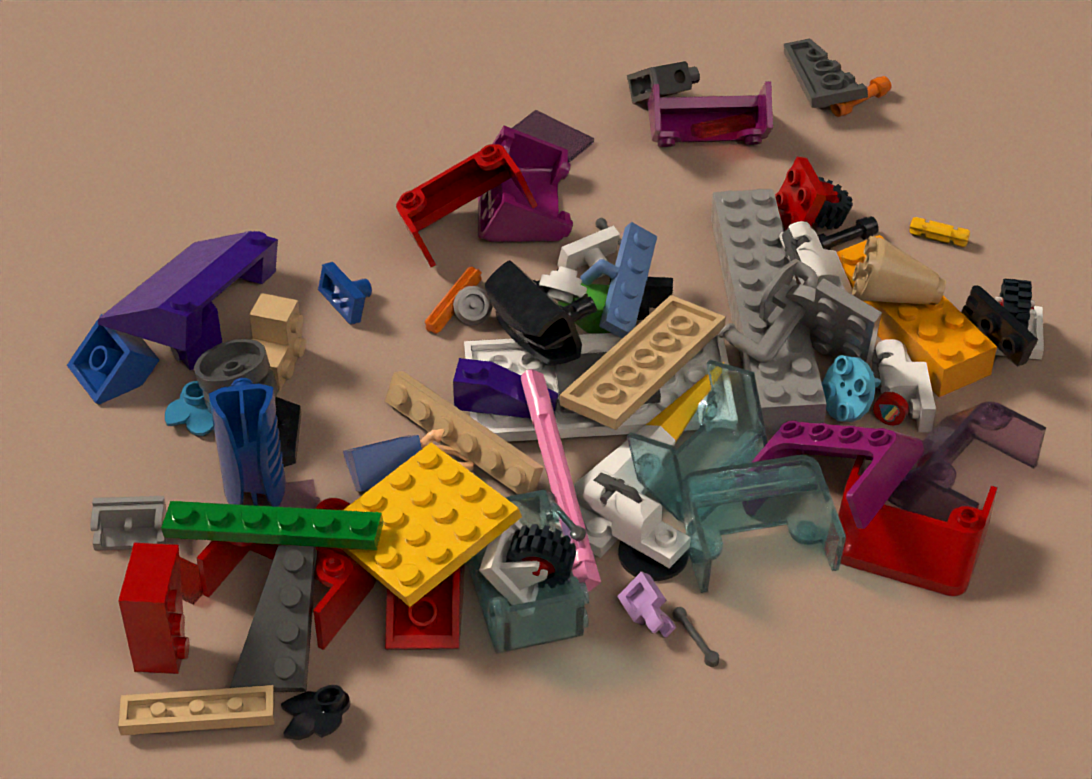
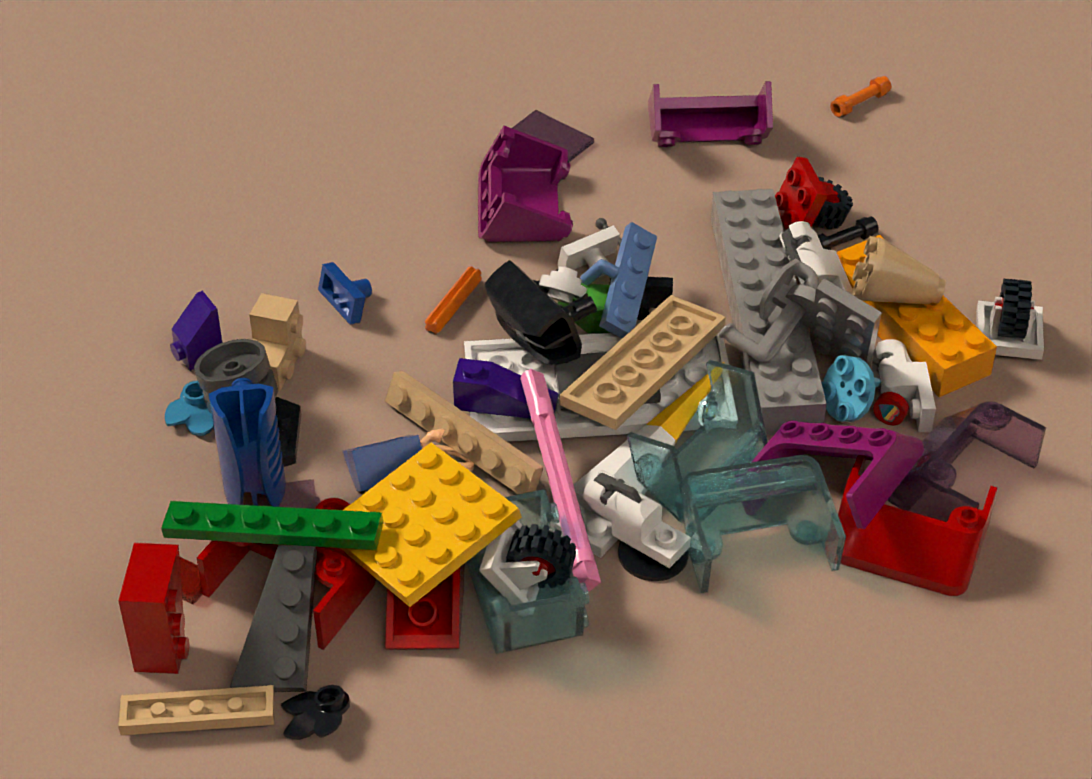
blue slope [67,314,159,404] -> none
light grey hinge [90,496,167,550] -> none
dark purple slope [98,231,278,351] -> none
red windscreen [396,144,538,268] -> none
light grey hat [453,286,493,325] -> none
dark grey hinge [541,492,586,541] -> none
lavender plate [617,572,676,637] -> none
dark grey torso [627,61,700,103] -> none
dark grey hinge [673,607,719,667] -> none
clear red tile [690,114,756,139] -> none
dark grey wing [783,38,868,108] -> none
yellow axle [909,217,970,247] -> none
black hinge [961,285,1038,367] -> none

